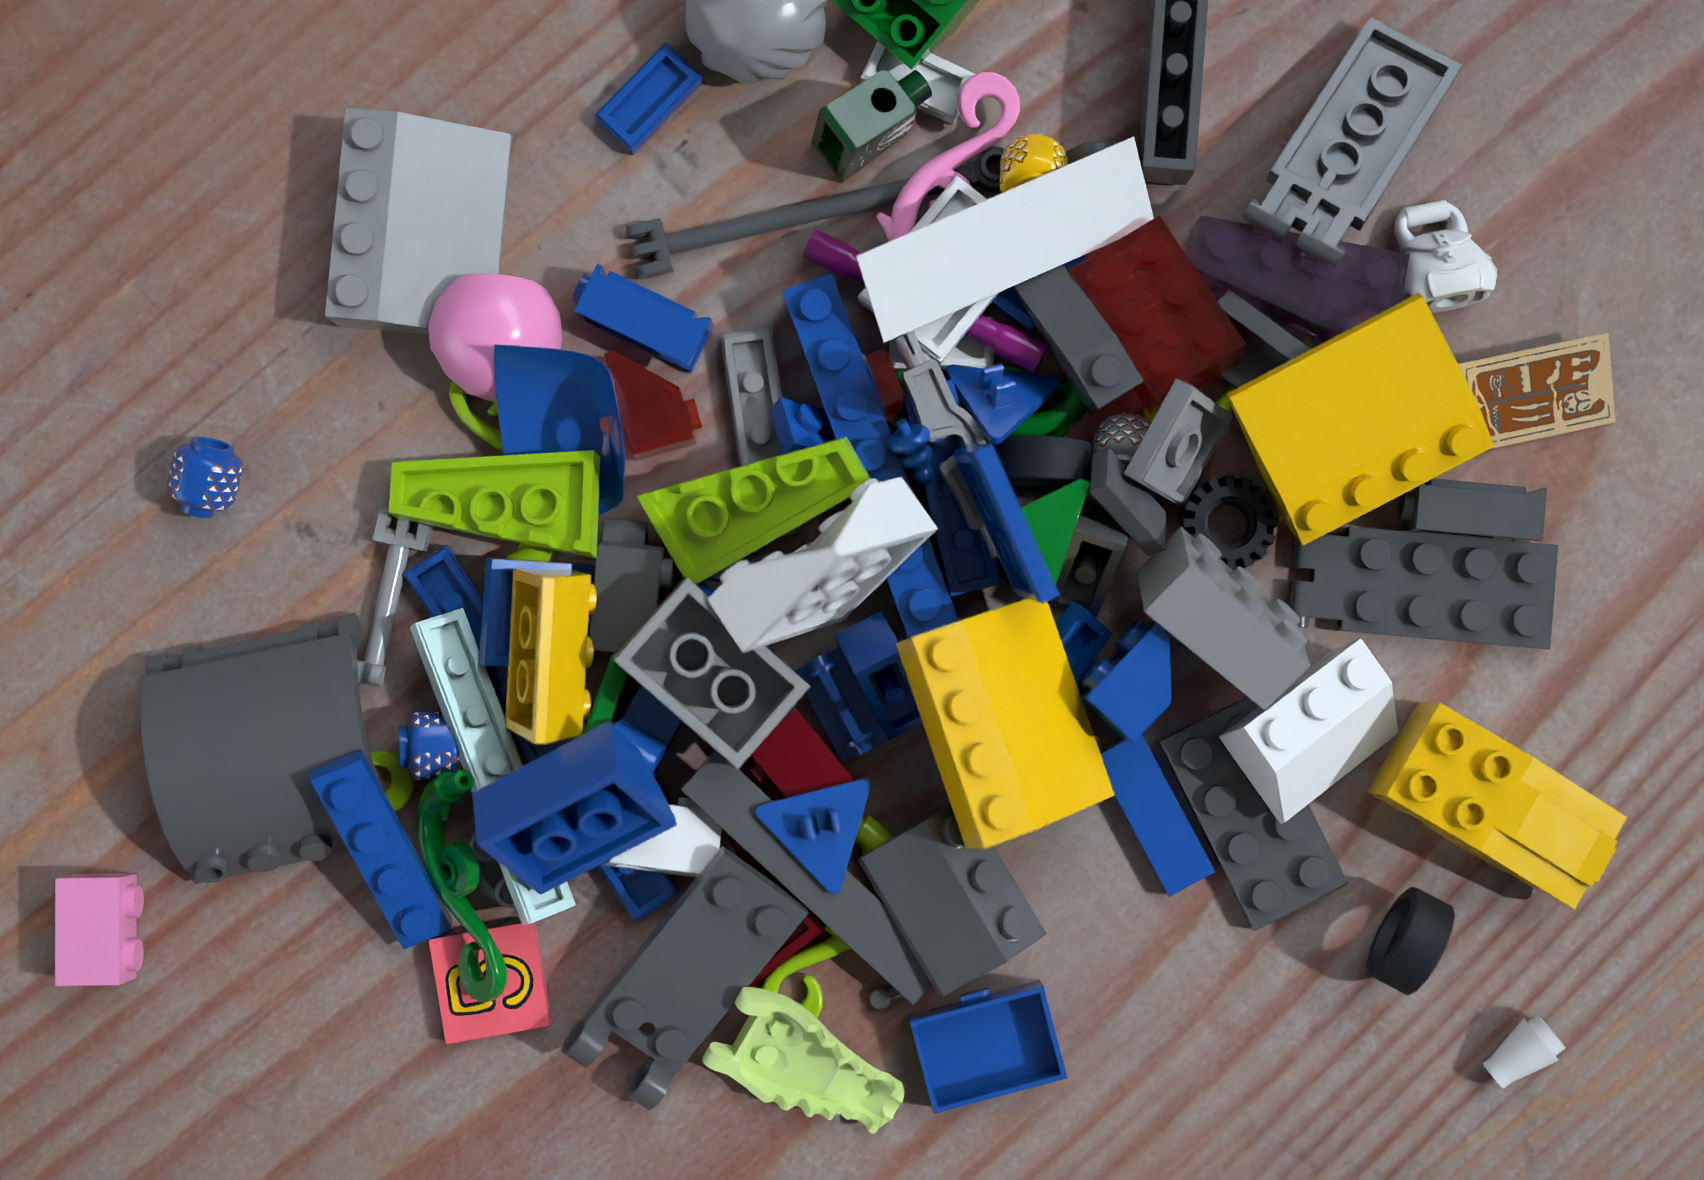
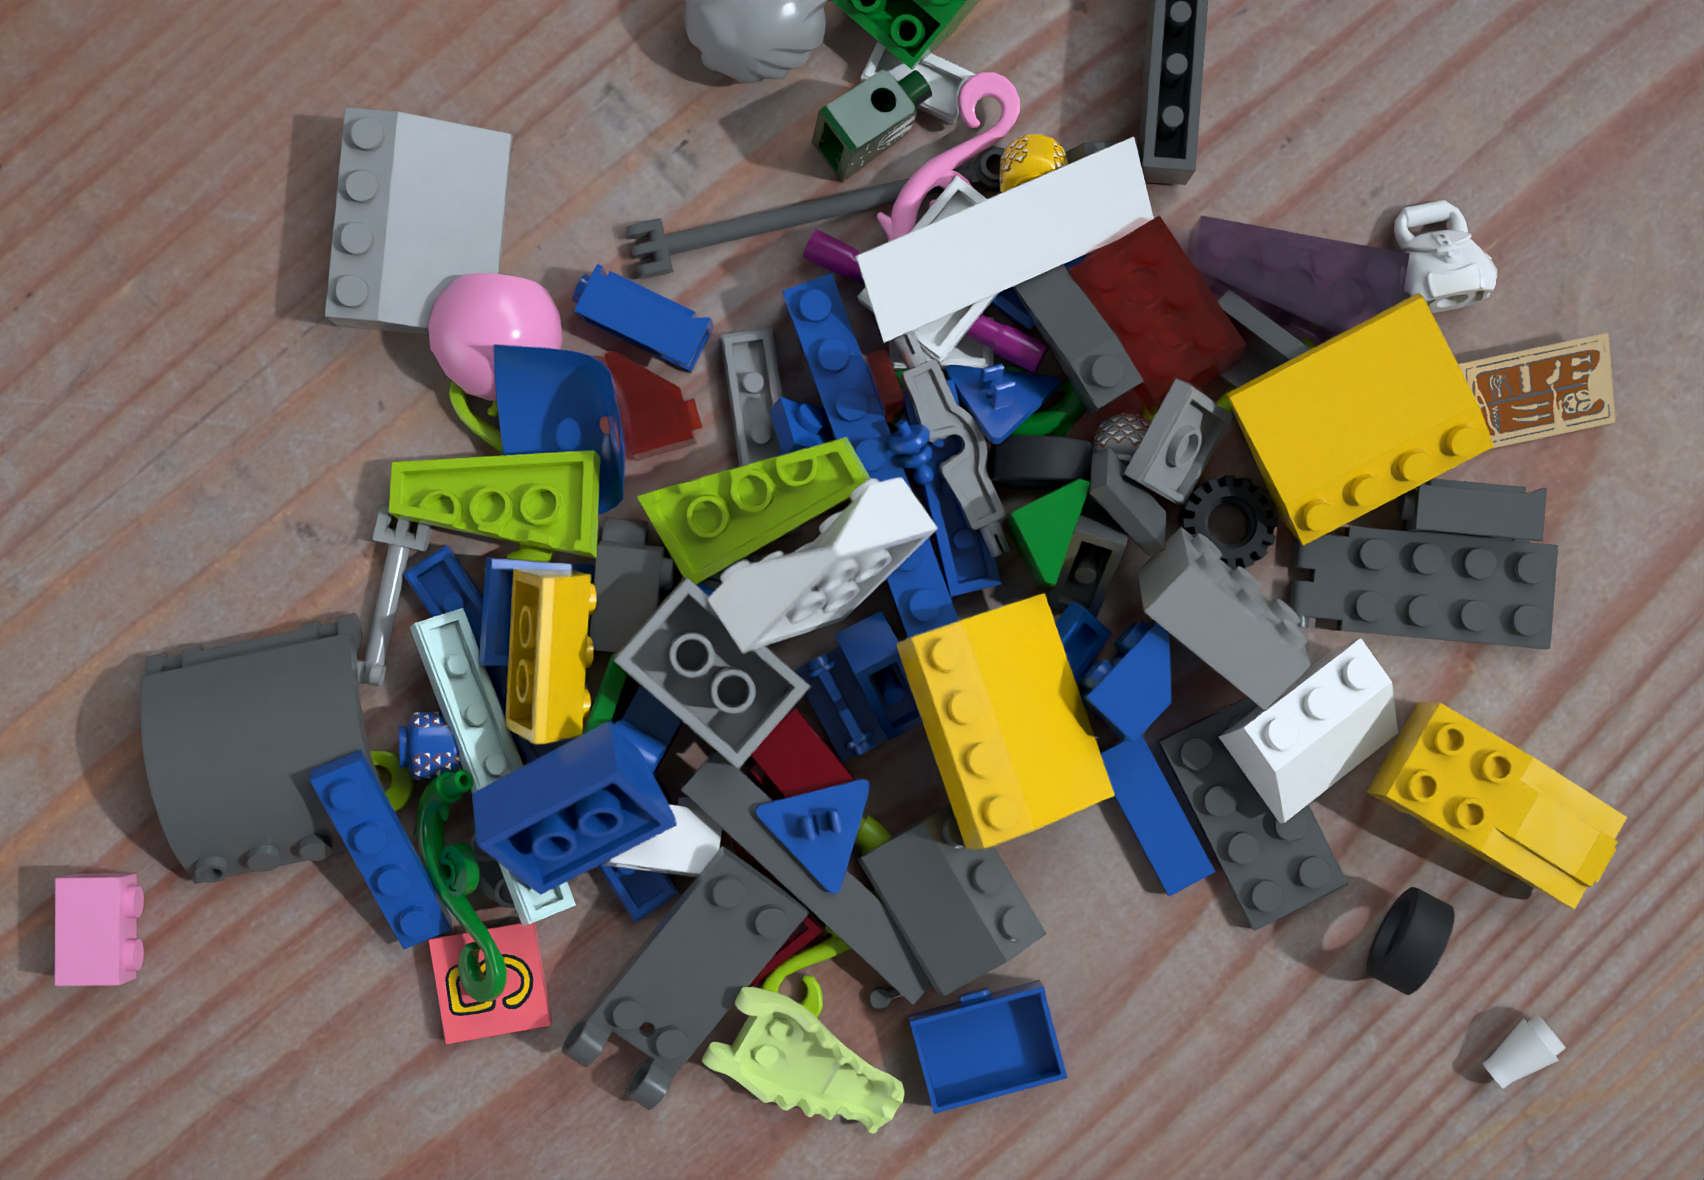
blue head [166,436,243,518] -> none
blue tile [594,42,704,155] -> none
blue tile [953,443,1059,604] -> none
hinge [1242,17,1463,268] -> none

